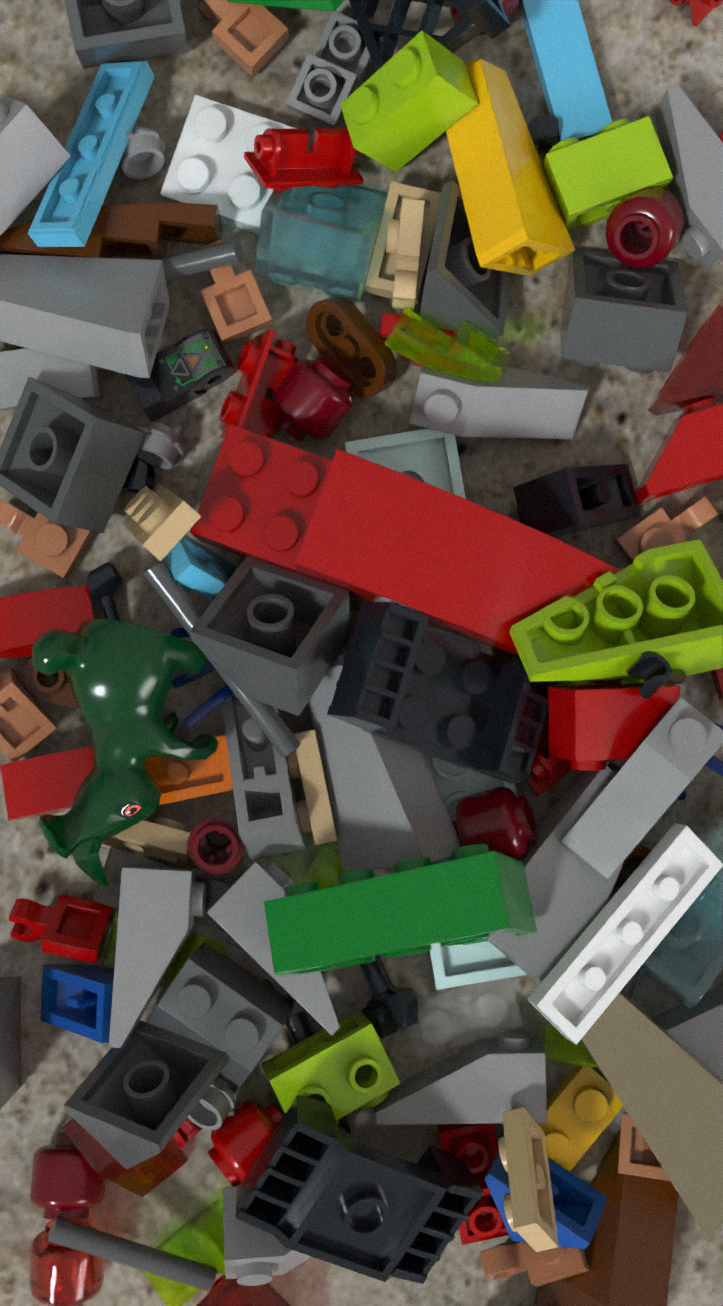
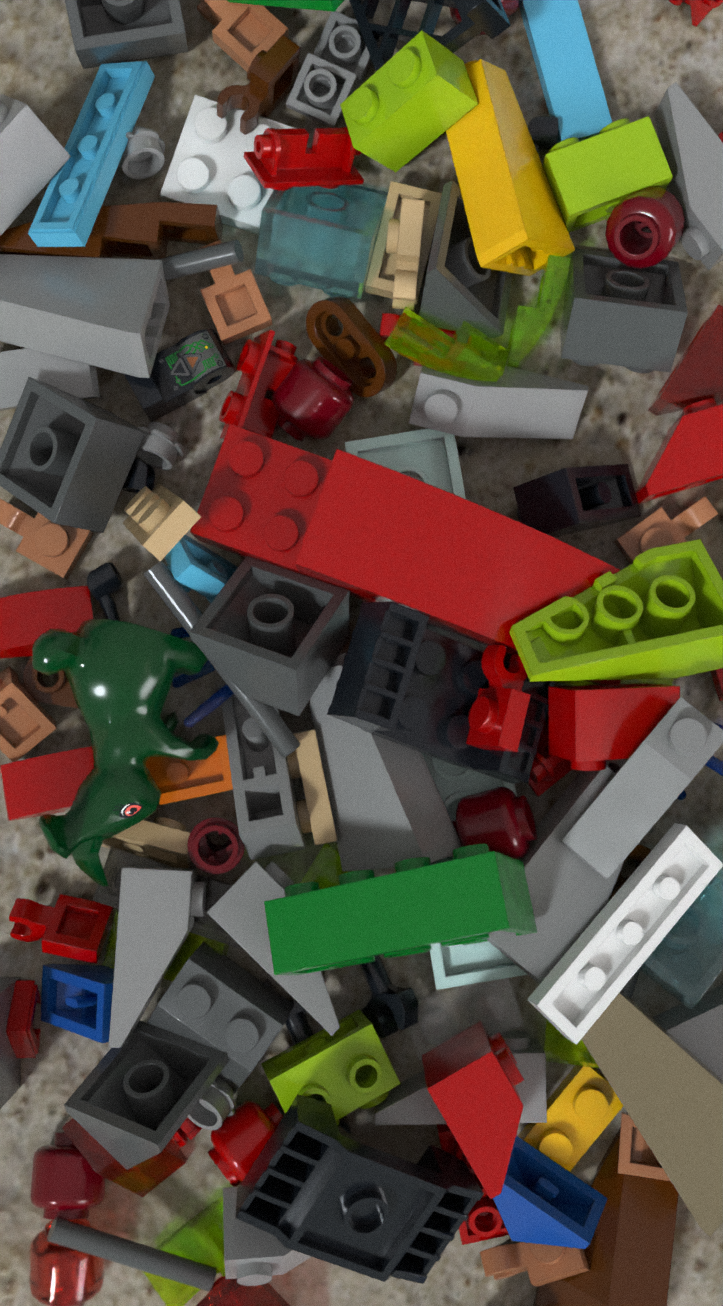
tan plate [498,1107,559,1252] -> none
black hand [626,651,686,699] -> none
none -> red tile [6,980,41,1058]
none -> reddish brown plate [217,35,301,135]
none -> red slope [422,1021,524,1200]
none -> red plate [466,645,531,752]
none -> clear neon green slope [505,255,571,369]

